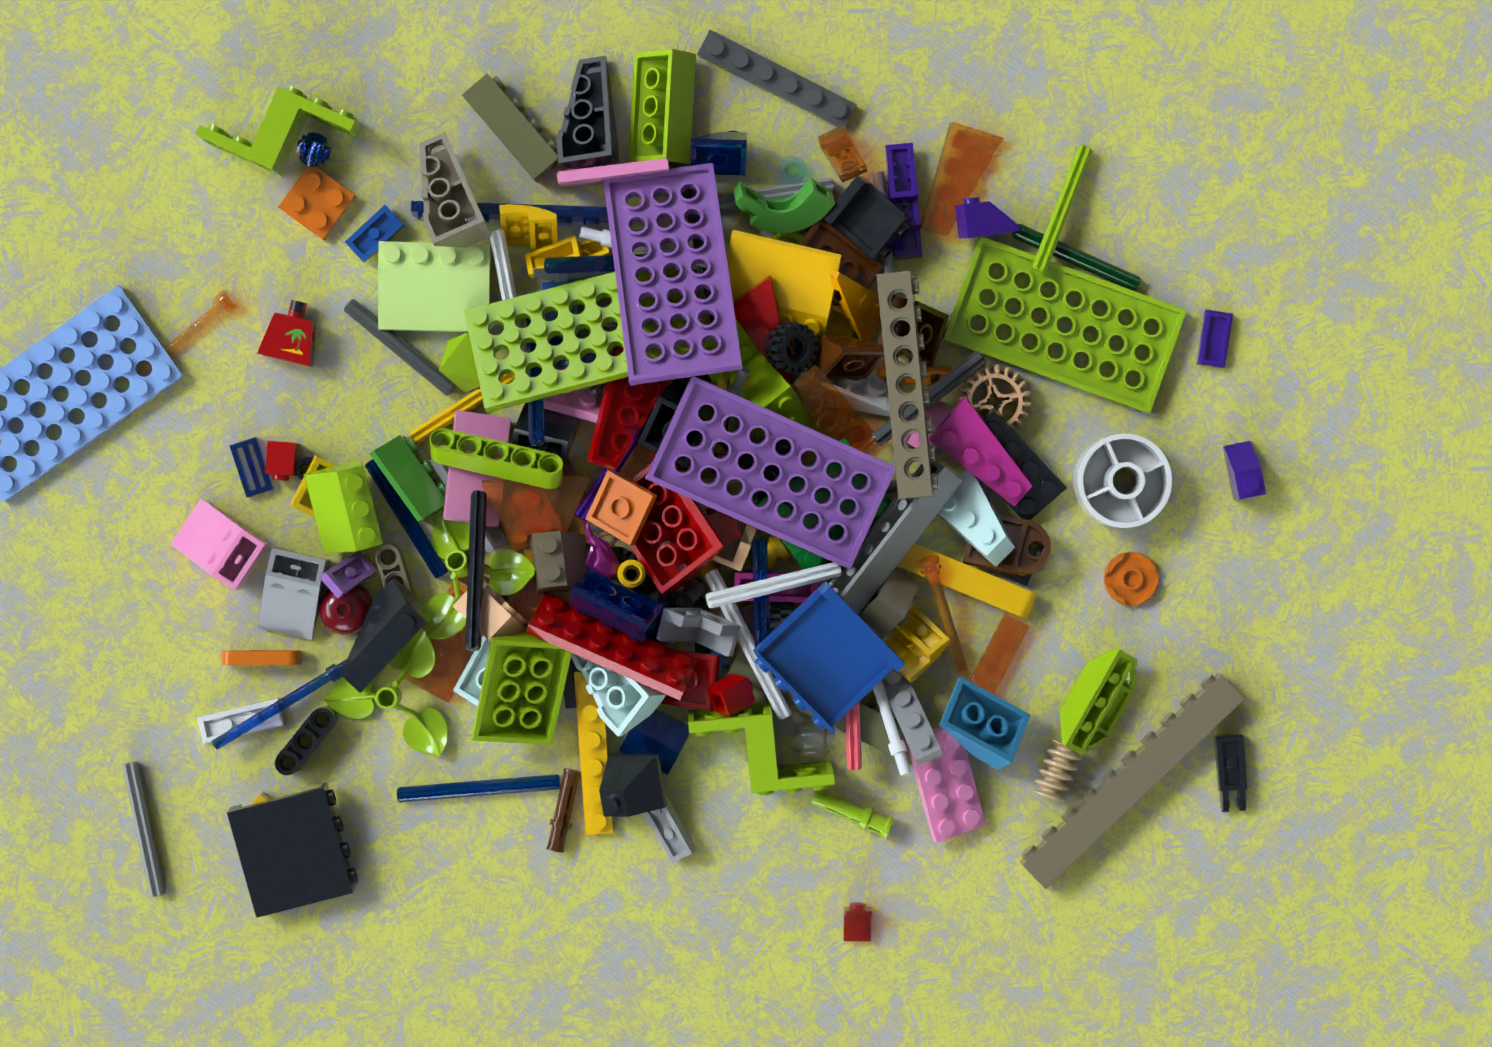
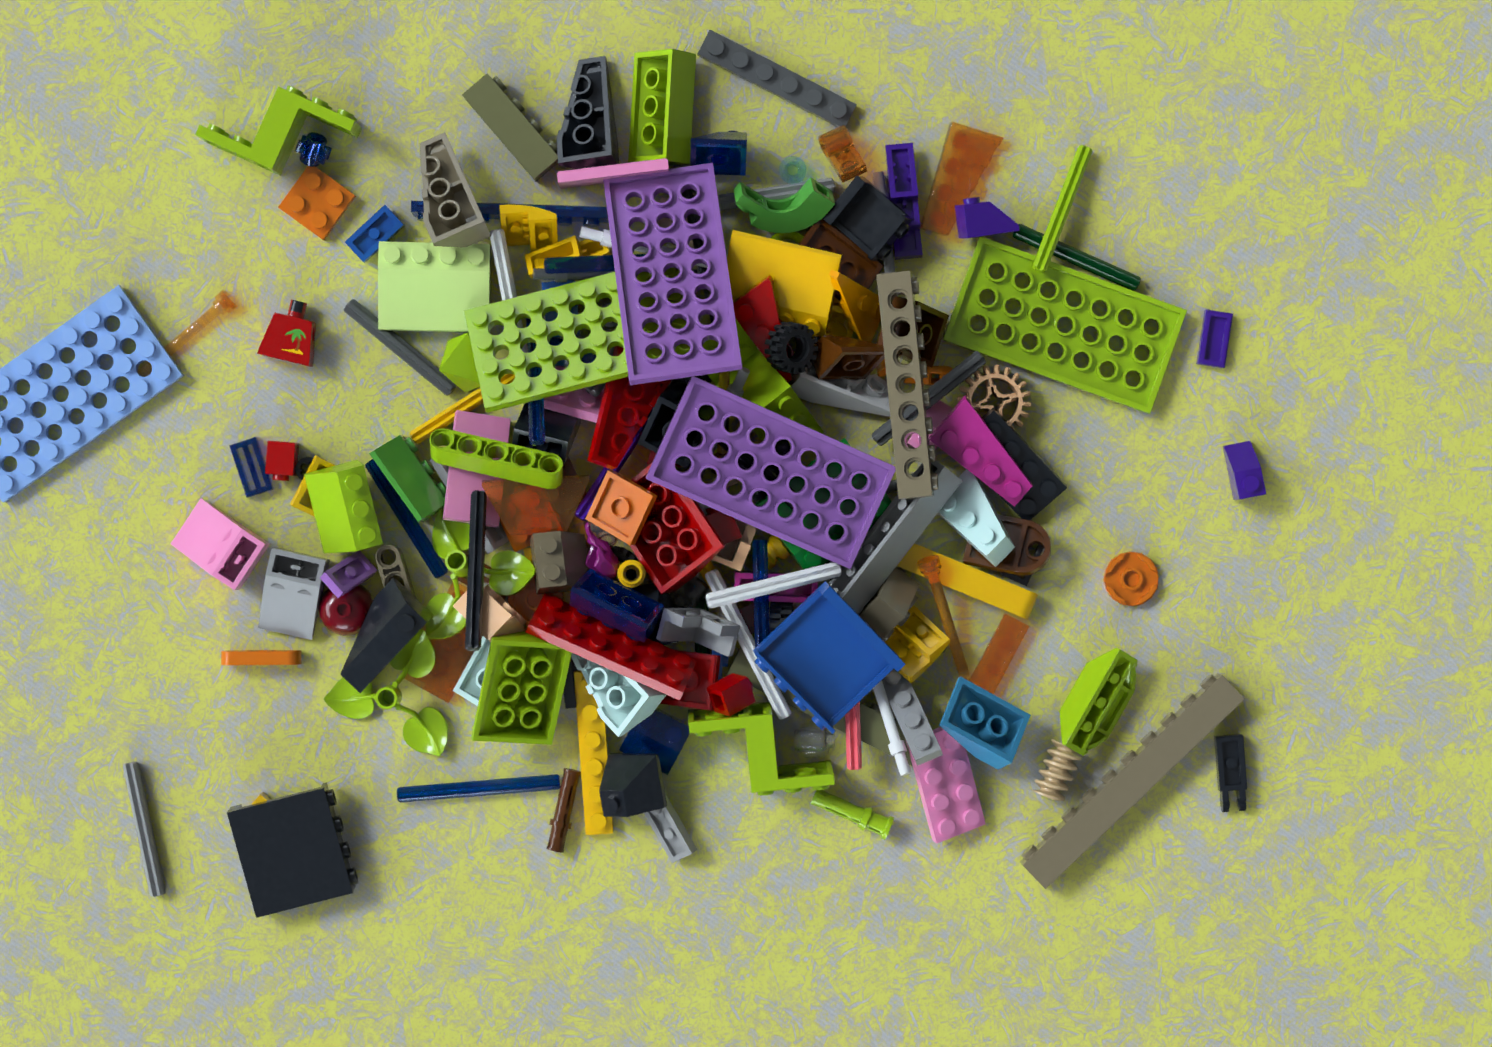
white tile [197,698,285,744] -> none
clear blue bar [212,659,347,750] -> none
black beam [274,706,338,775] -> none
clear orange wing [794,365,875,452] -> none
clear red bracket [843,902,872,942] -> none
white piece [1073,434,1172,528] -> none

